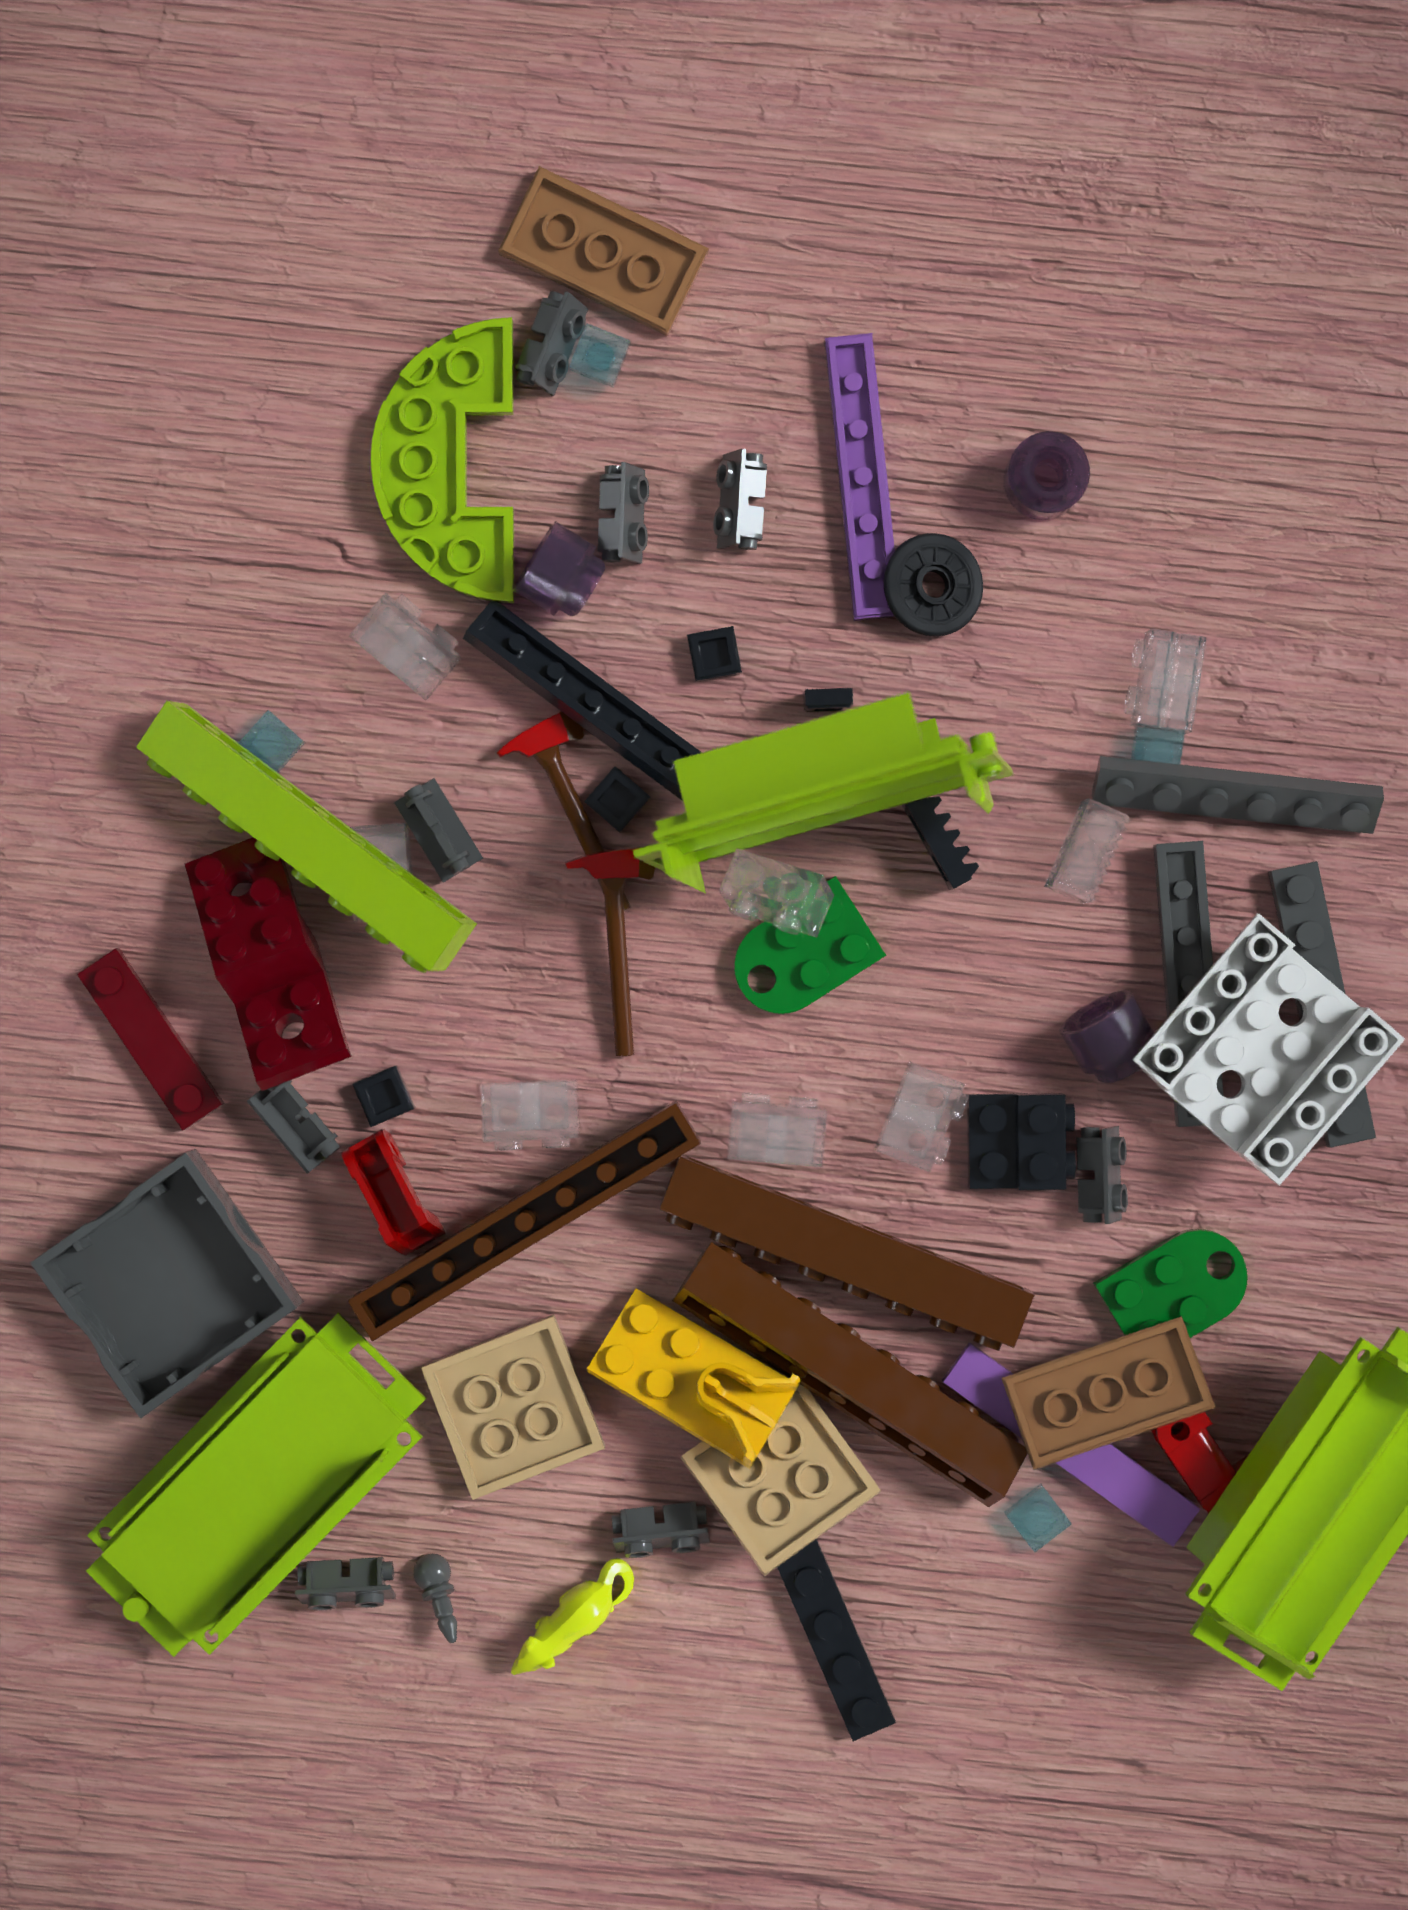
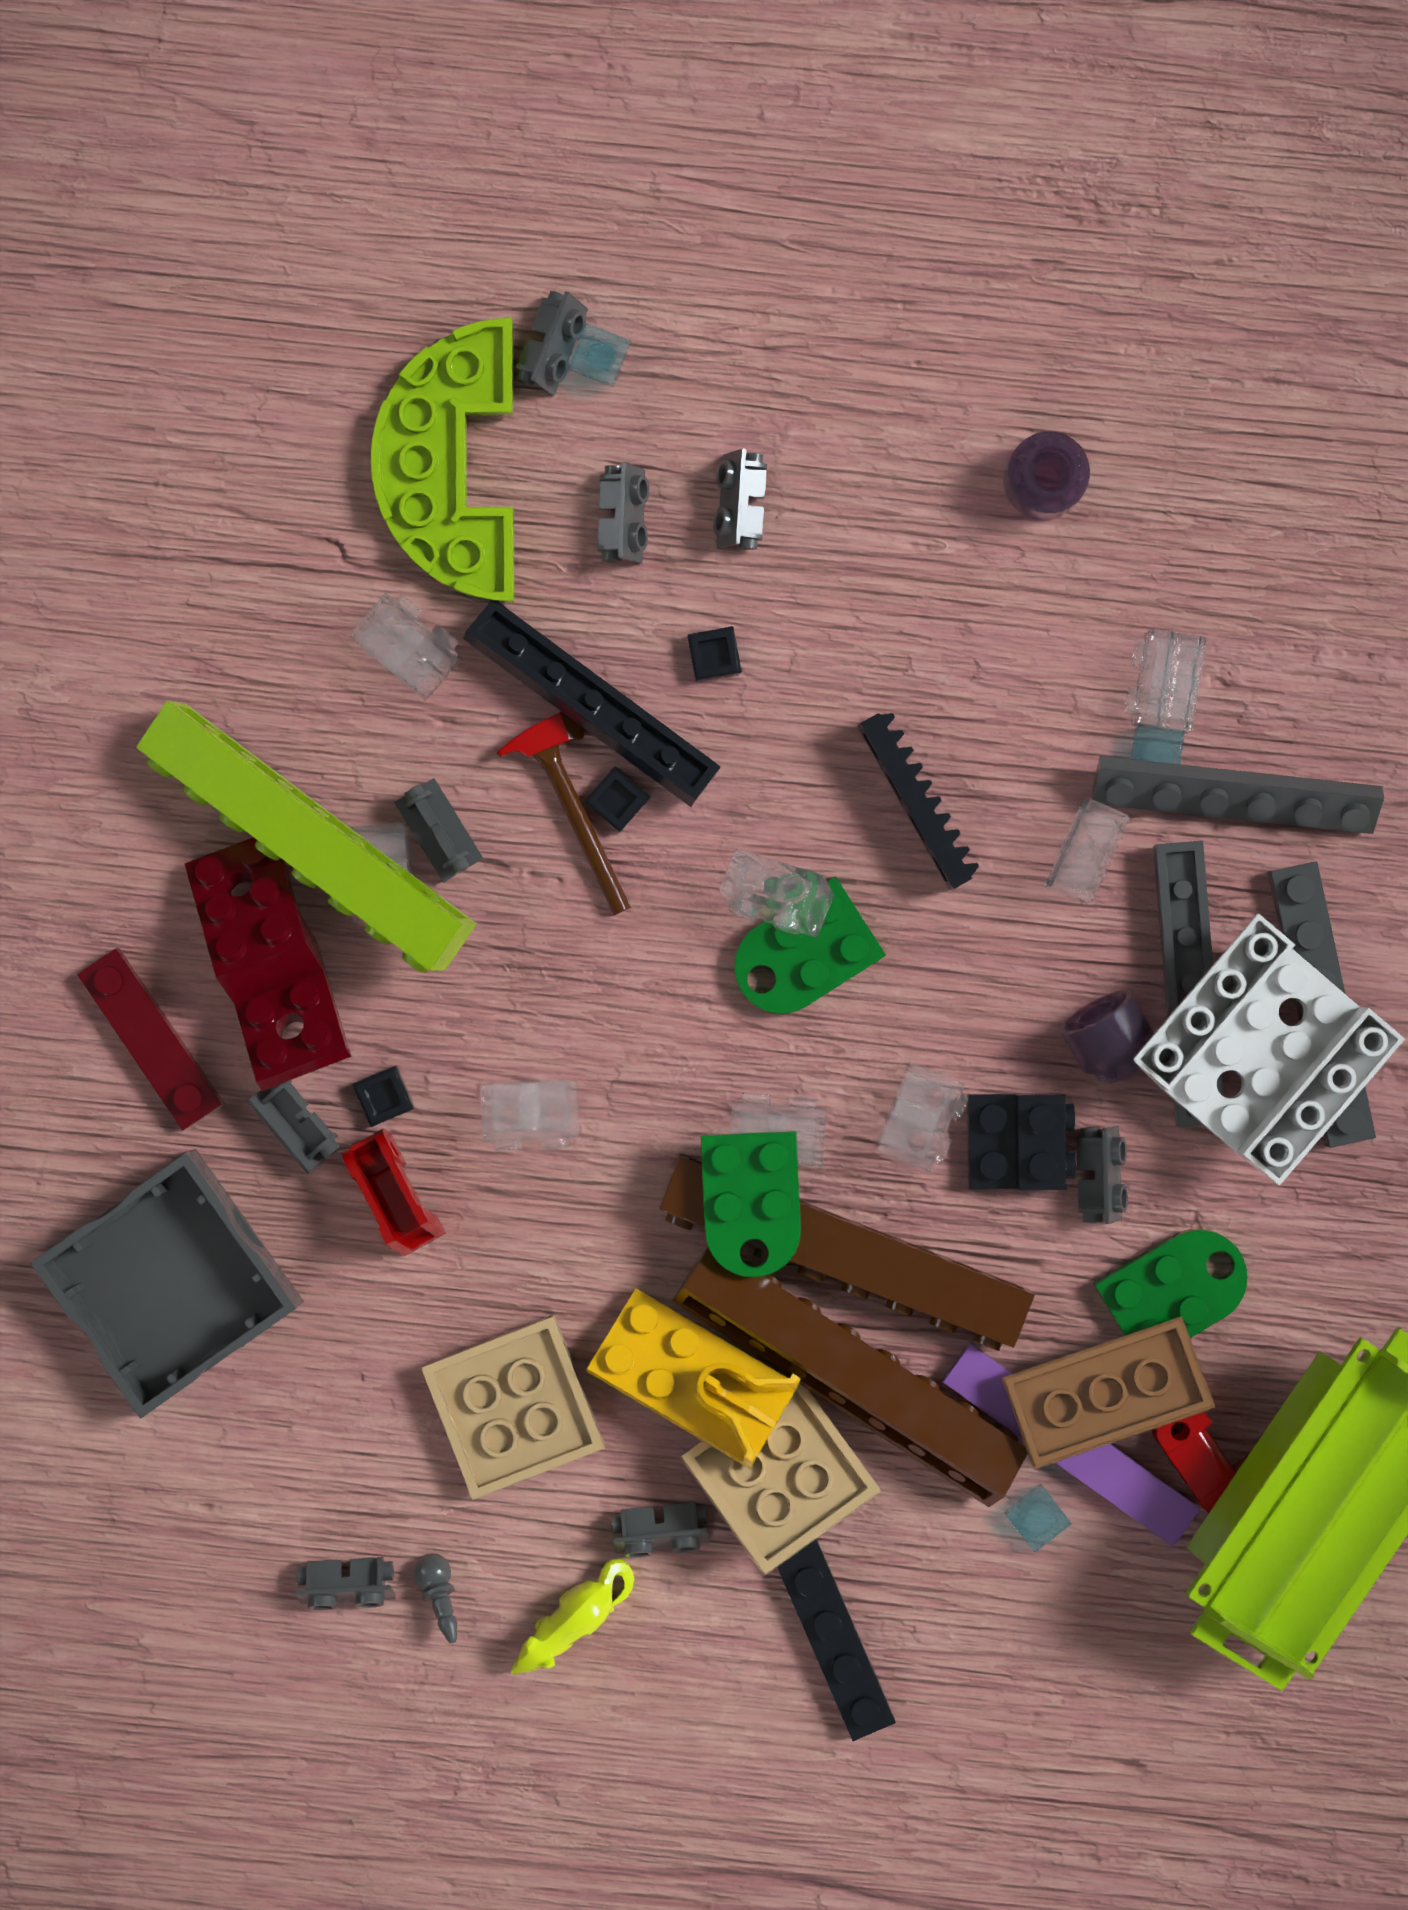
lime piece [86,1312,426,1657] -> none
clear light blue plate [239,710,306,773] -> none
reddish brown brick [348,1100,701,1342] -> none
medium nougat tile [498,166,709,336] -> none
clear purple piece [513,521,606,616] -> none
reddish brown piece [565,846,655,1056] -> none
lime piece [633,692,1013,894] -> none
black tile [803,688,853,712] -> none
medium lavender tile [824,333,895,621] -> none
black wheel [883,533,983,637] -> none
none -> green plate [701,1130,801,1277]

